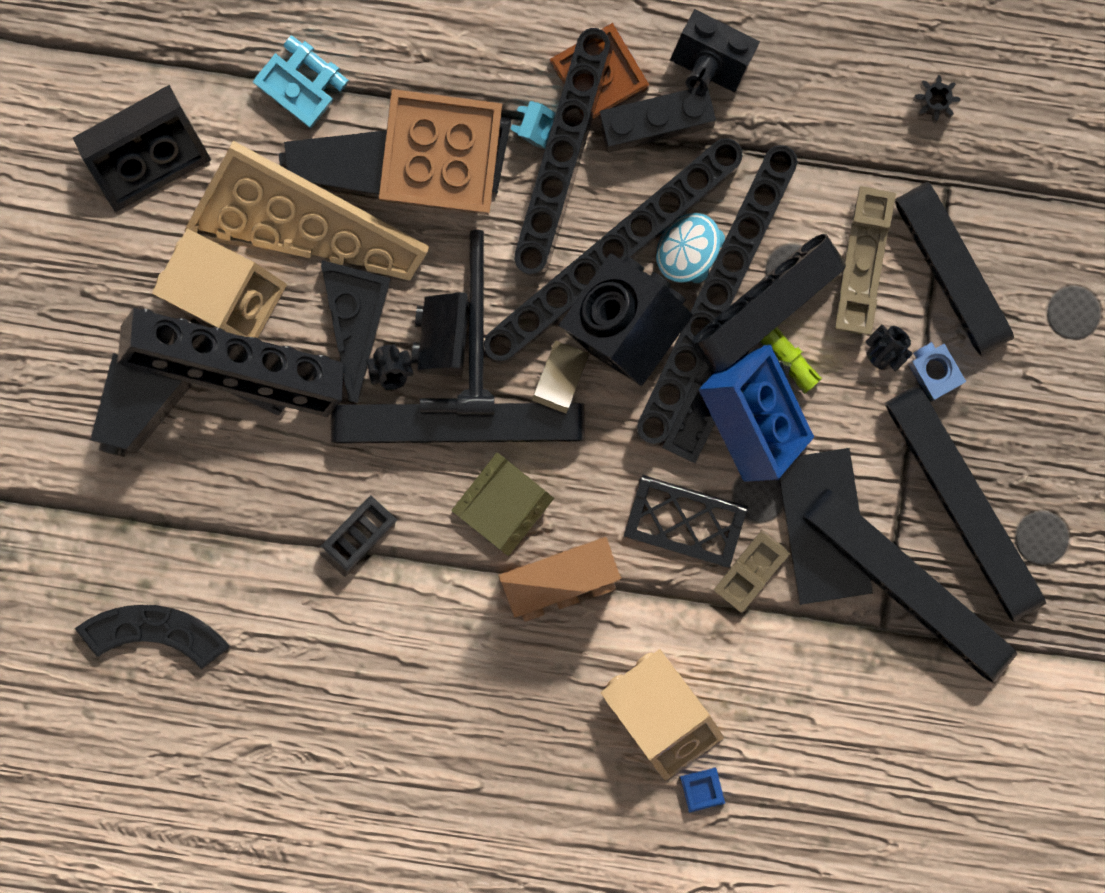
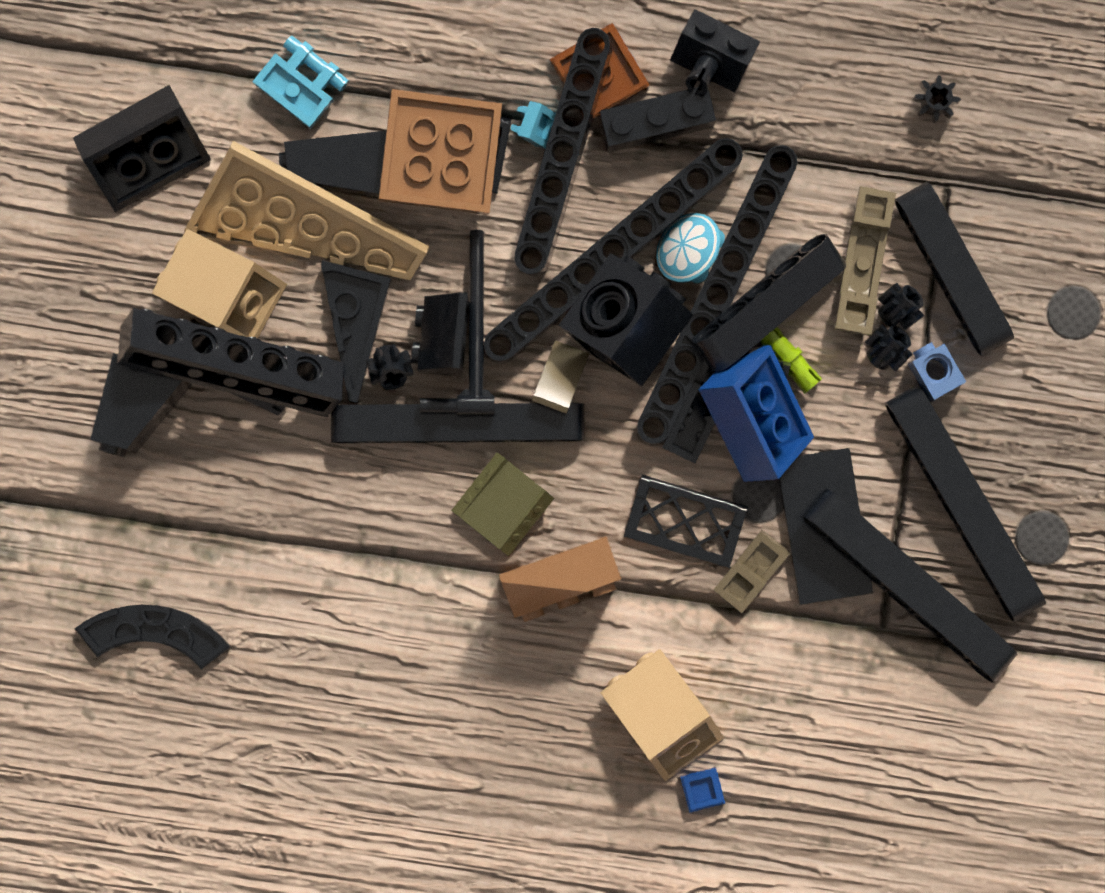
black slope [319,495,398,577] -> none
none -> black gear [878,283,924,331]

